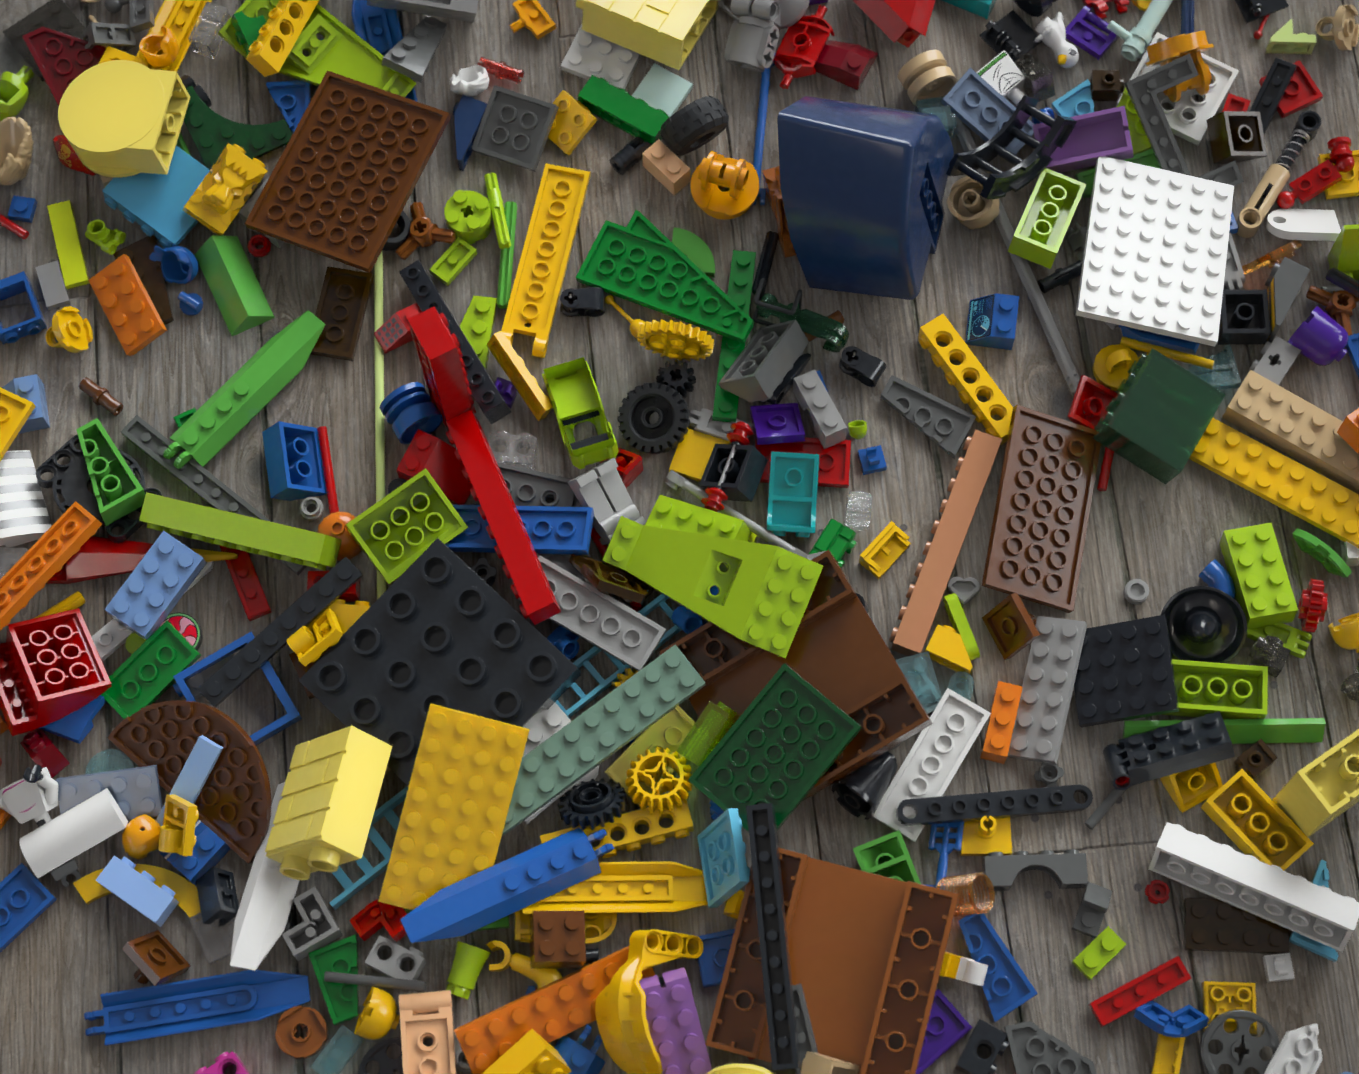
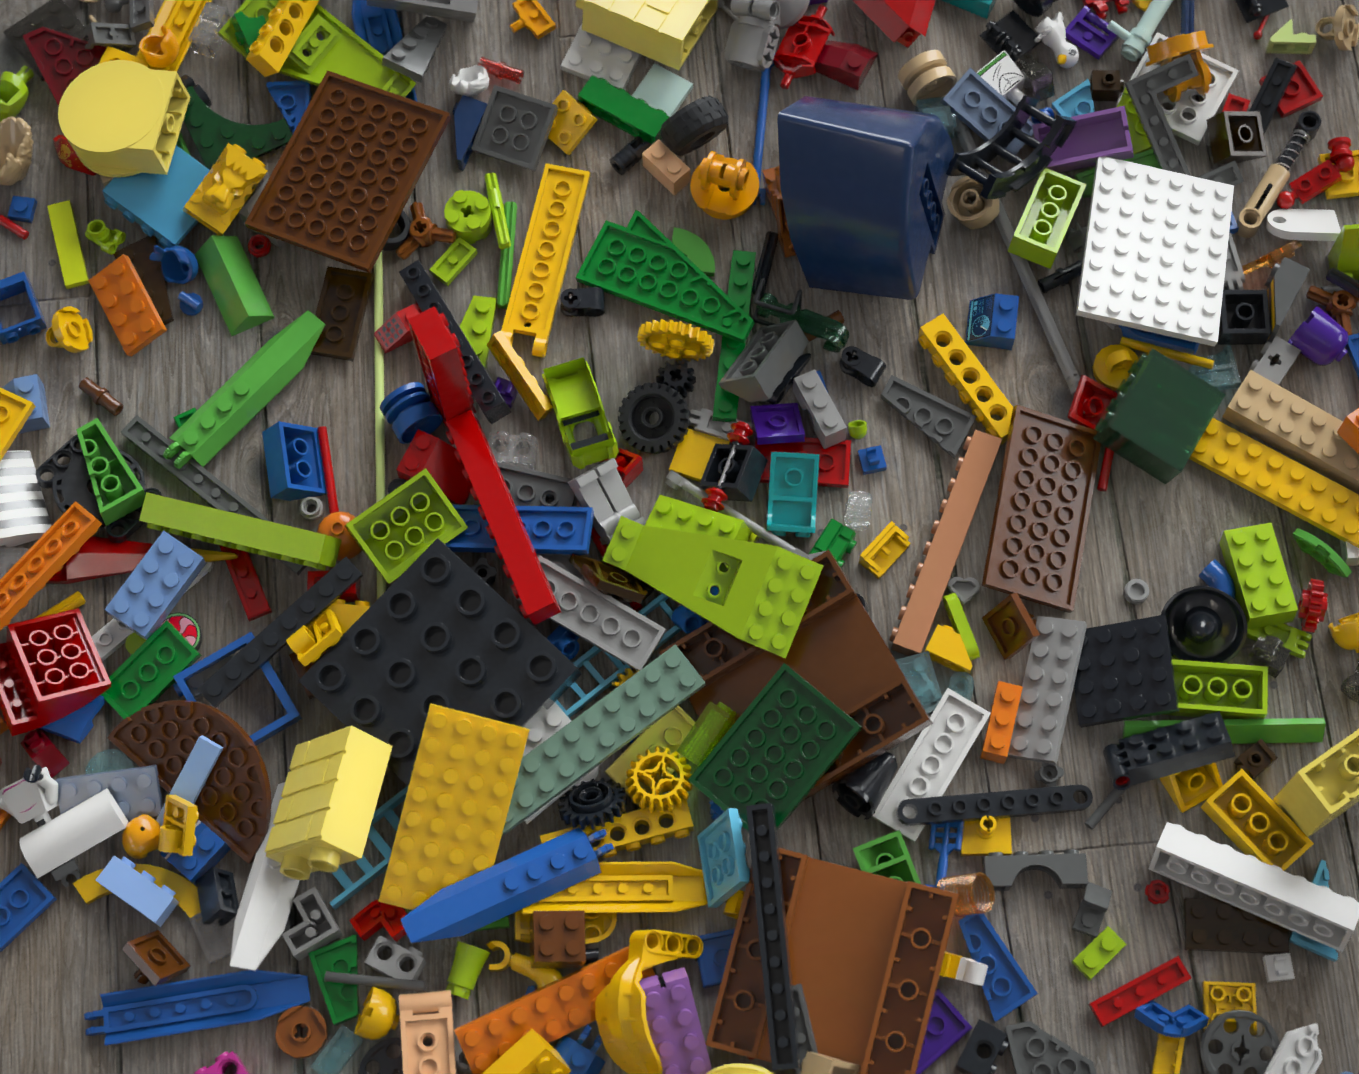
light grey tile [35,260,71,311] -> none
yellow hinge [605,295,645,340] -> none

